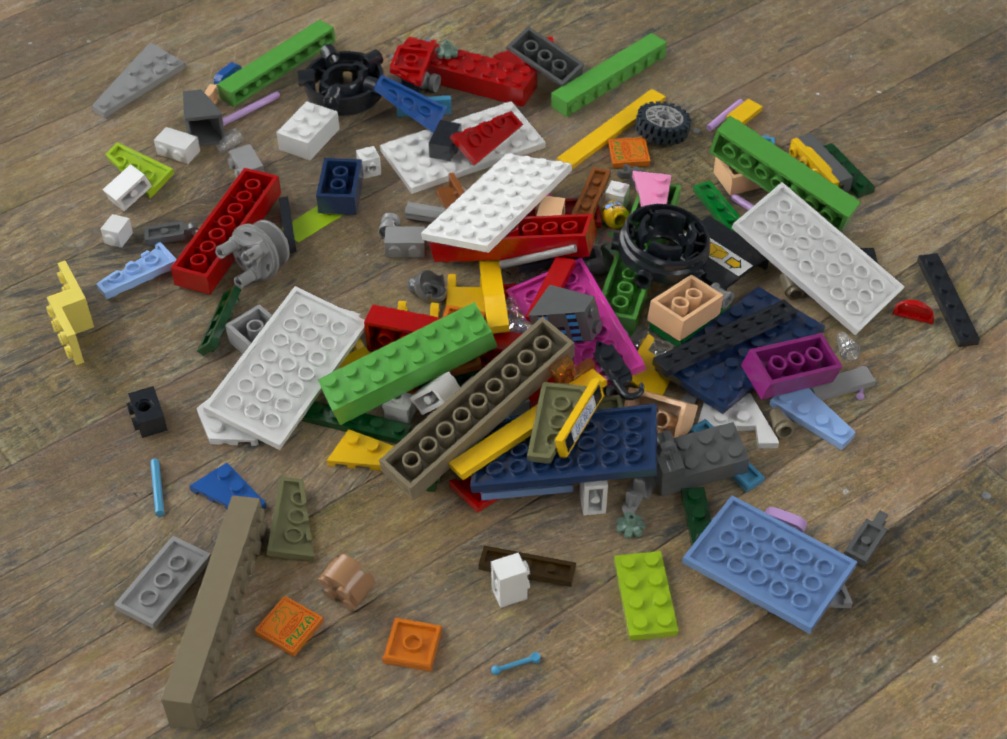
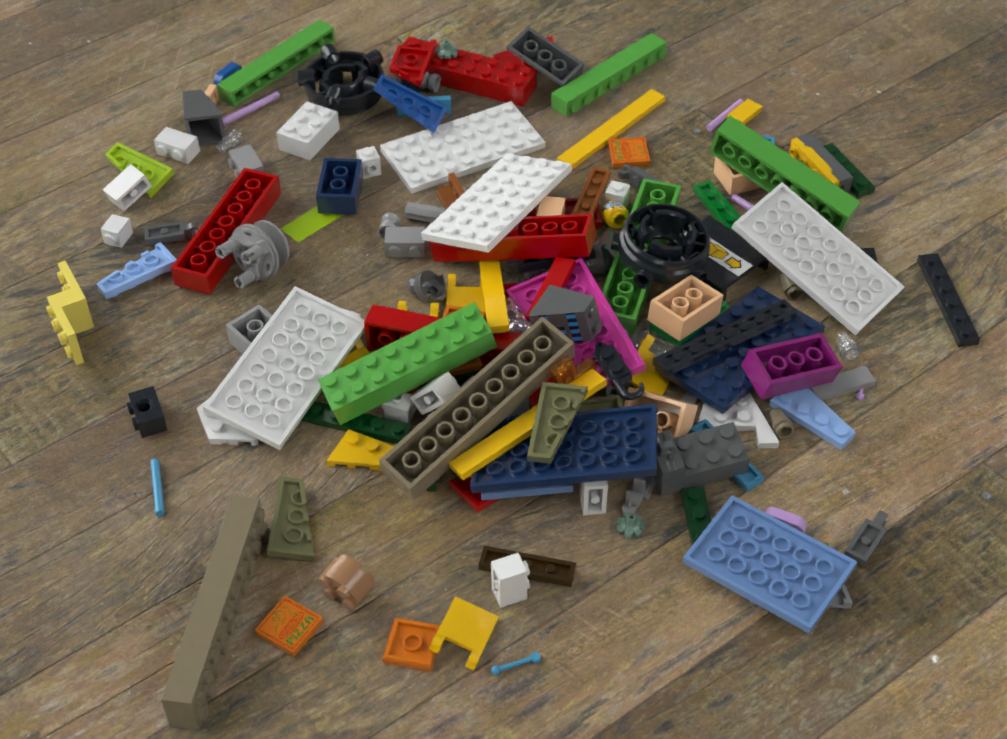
light grey wing [92,42,186,119] -> none
light grey plate [114,536,211,630] -> none
blue wing [189,463,267,509] -> none
dark green plate [197,285,241,356] -> none
black beam [278,196,297,253] -> none
black brick [428,120,462,161] -> none
red wing [449,111,524,166] -> none
light grey bar [499,244,577,269] -> none
yellow tile [555,378,604,458] -> none
lime plate [614,551,679,641] -> none
bright pink wing [632,171,671,207] -> none
black wheel [635,101,691,146] -> none
light grey bush [711,282,734,309] -> none
red plate [892,299,934,325] -> none
none -> yellow flag [429,596,499,670]

